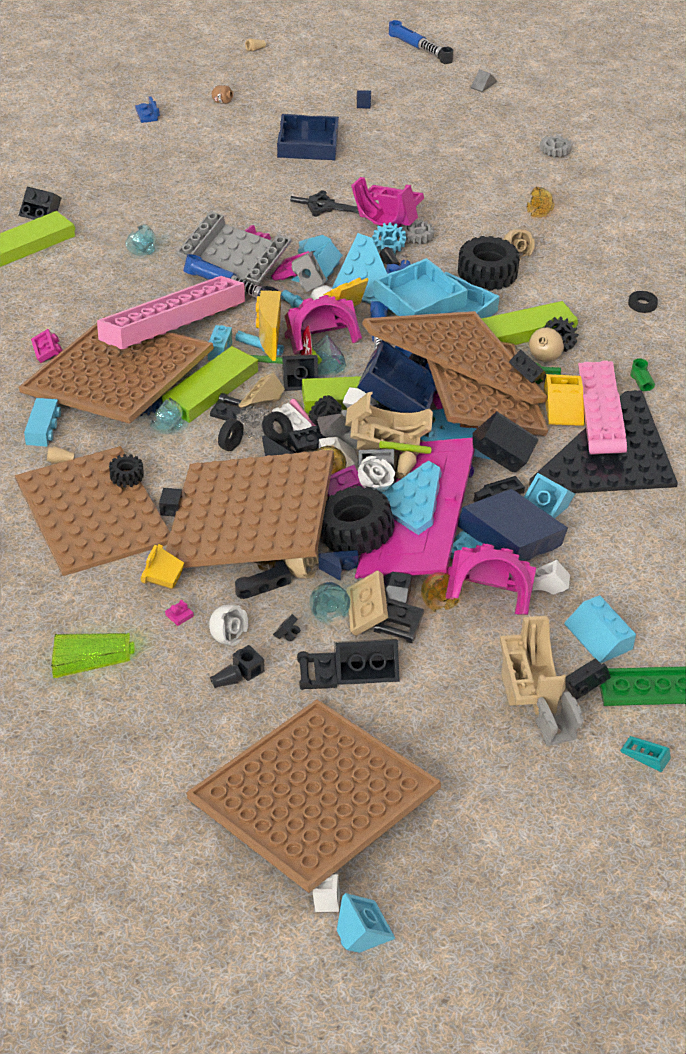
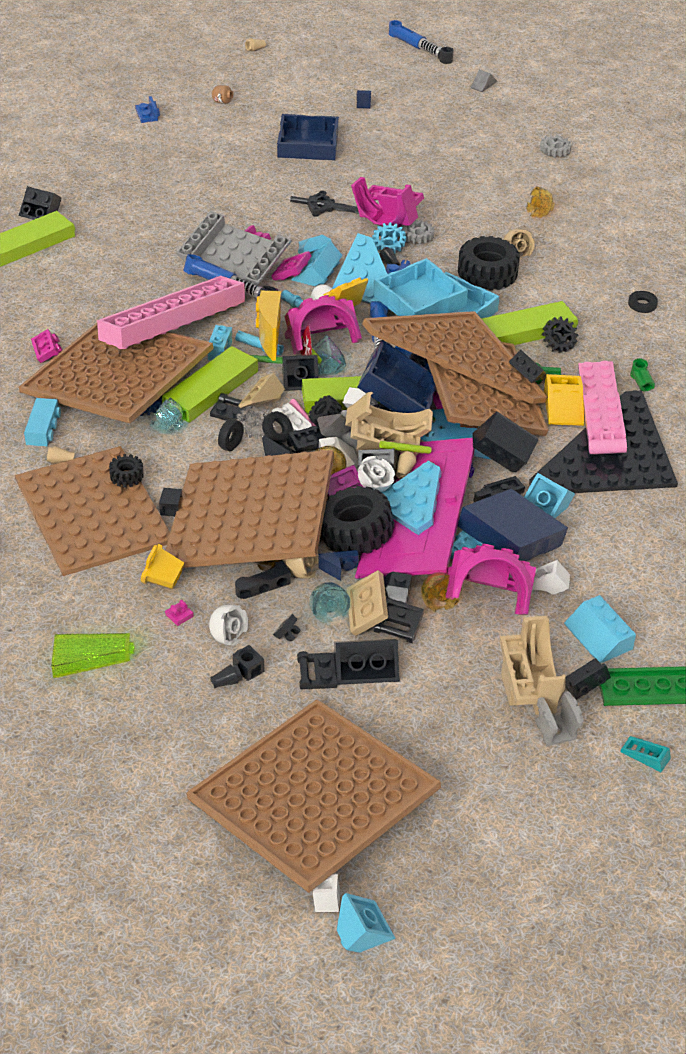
clear light blue cylinder [125,224,156,256] -> none
light grey brick [291,251,327,292] -> none
tan cylinder [529,328,564,362] -> none

